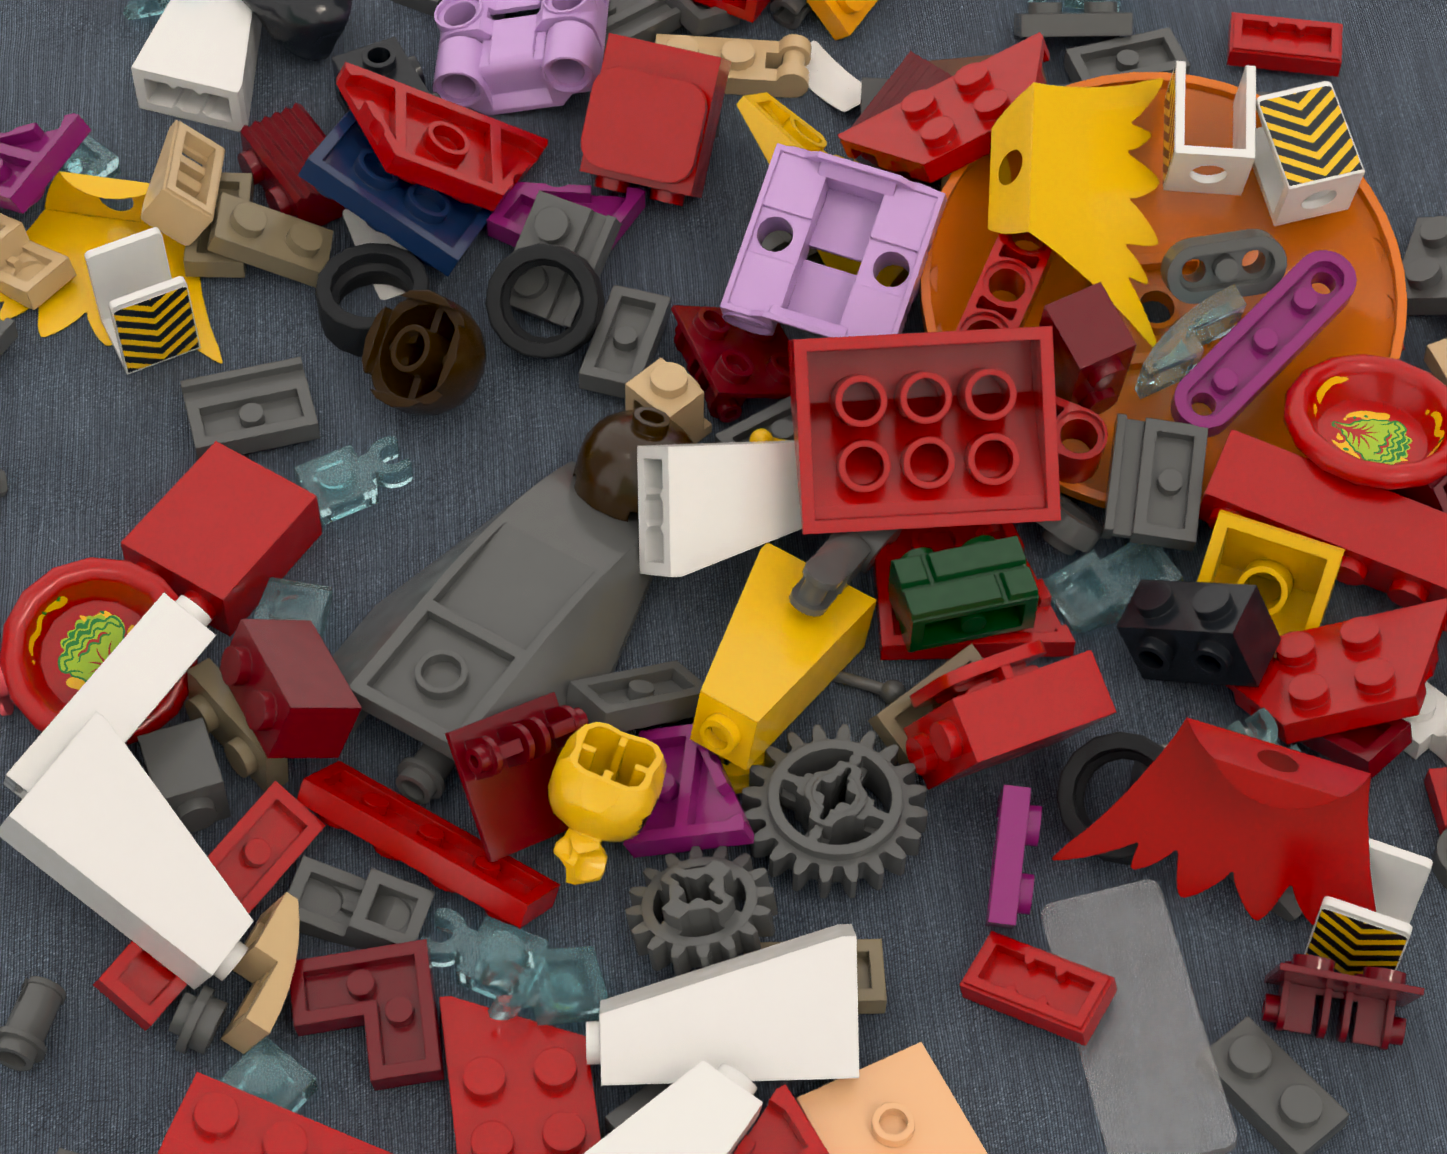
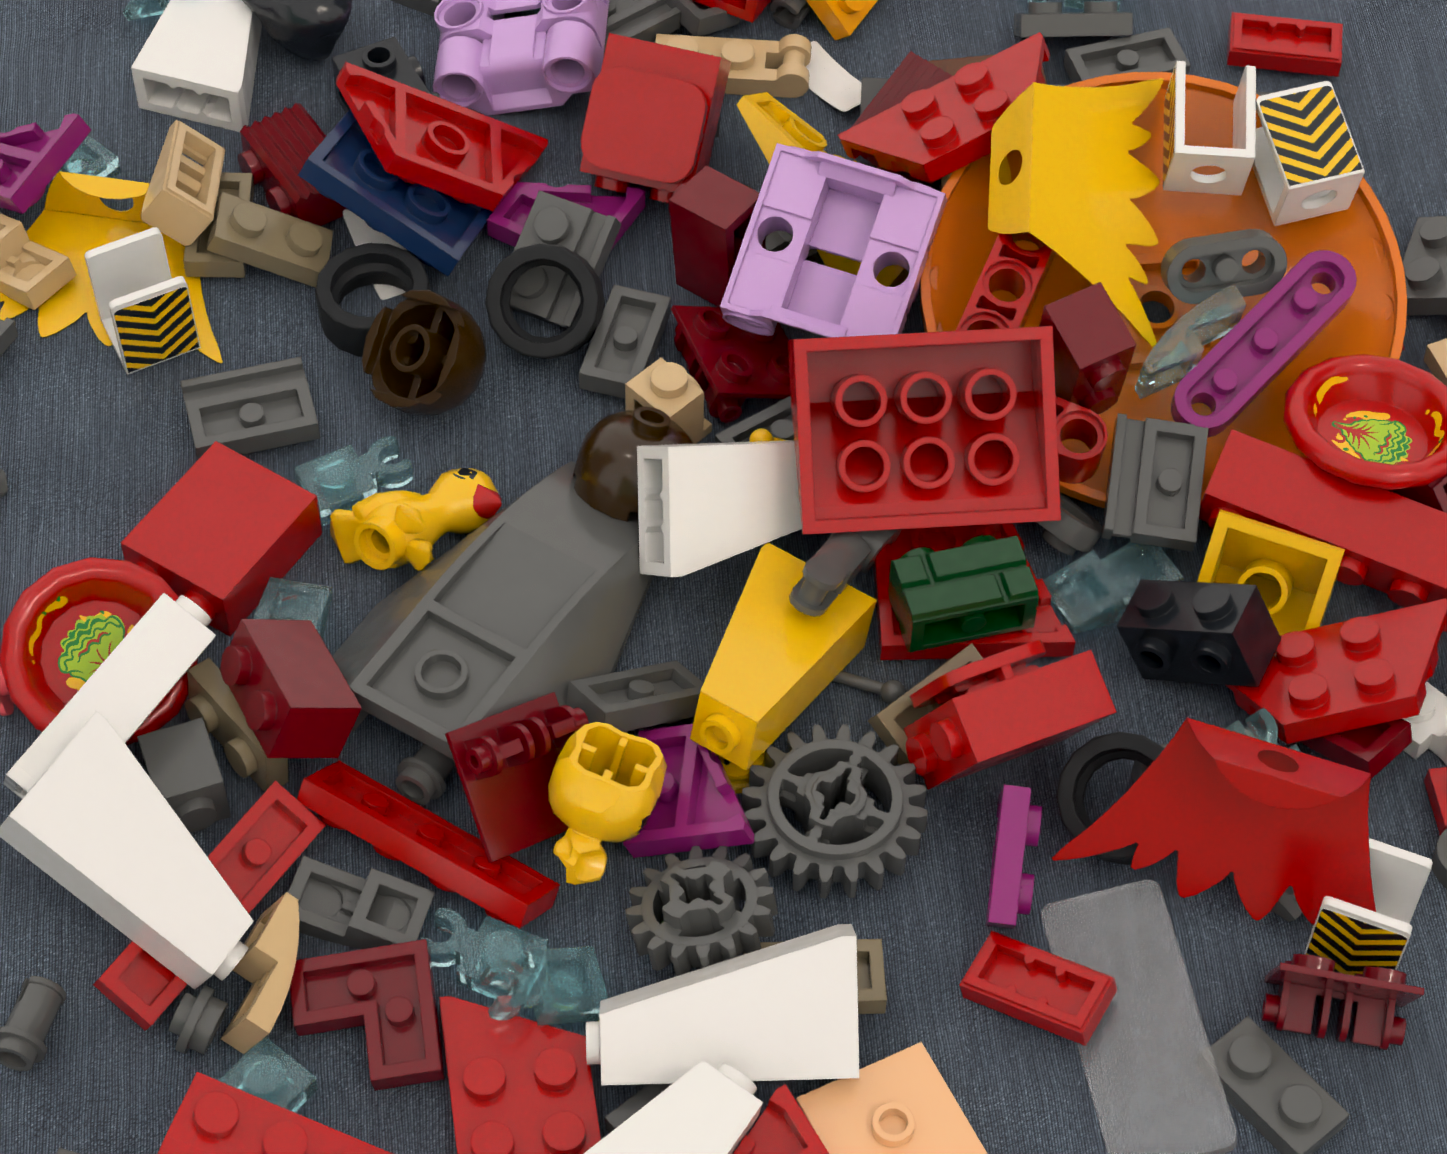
none -> yellow animal [330,468,502,571]
none -> dark red brick [669,165,766,307]

